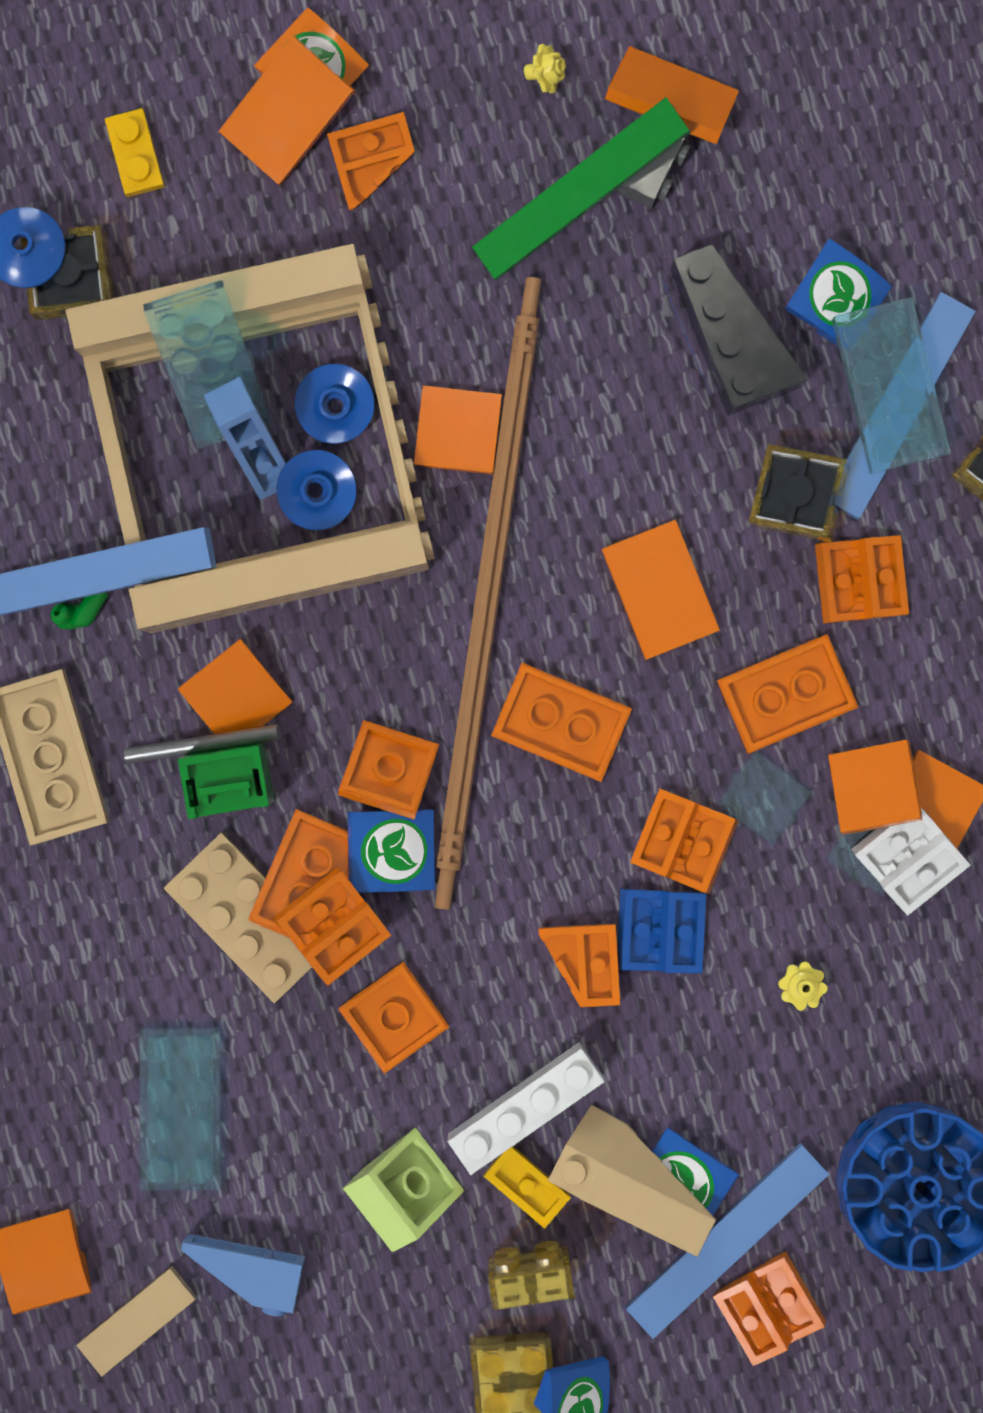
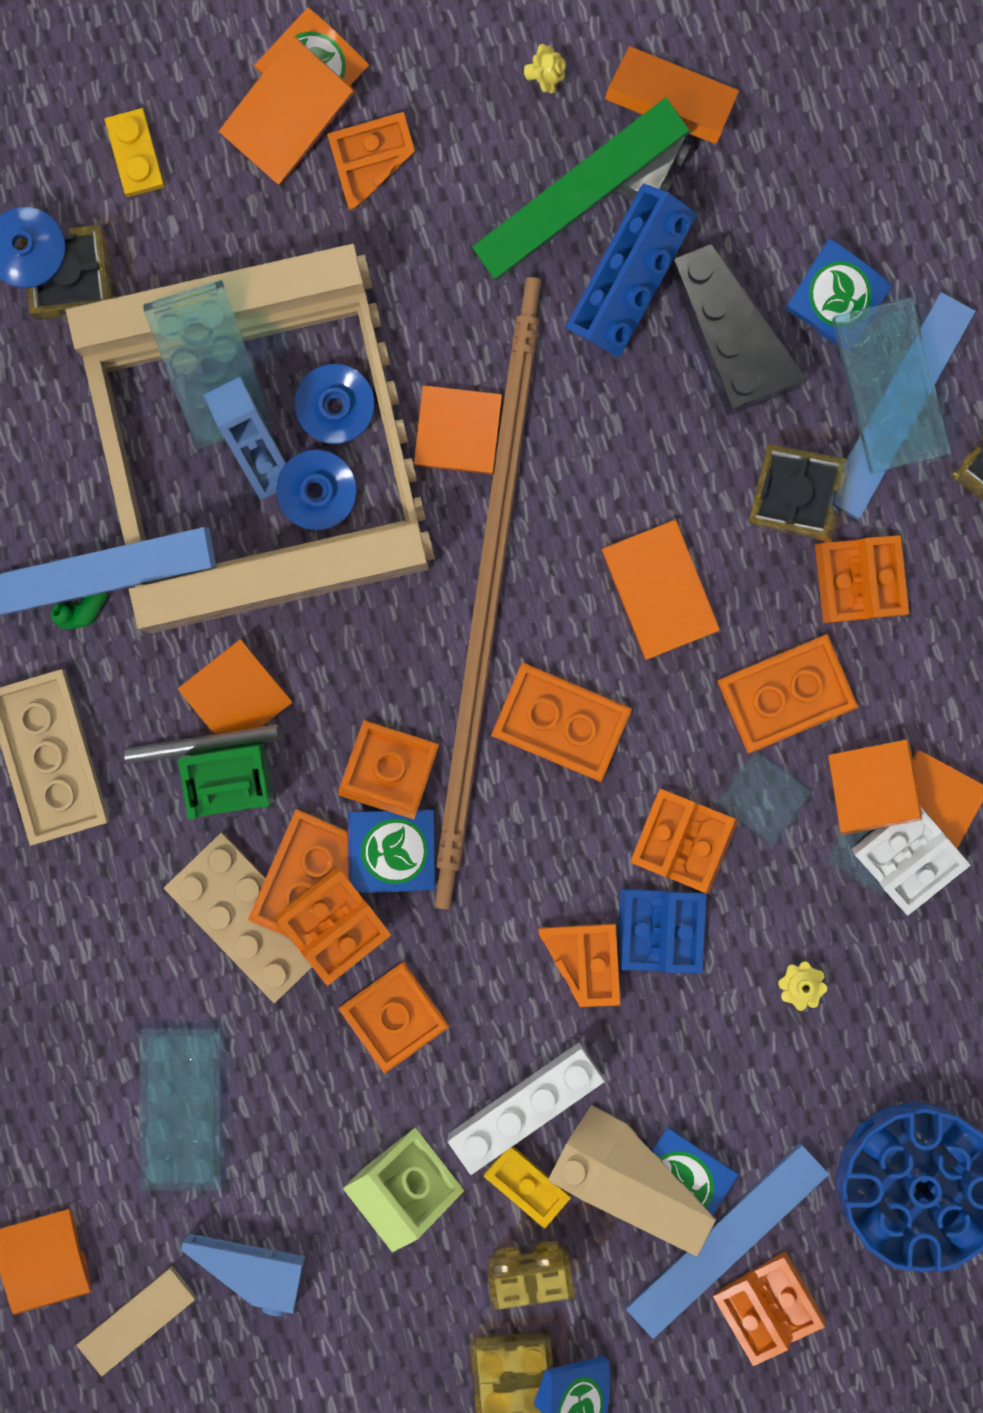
none -> blue brick [565,183,698,358]

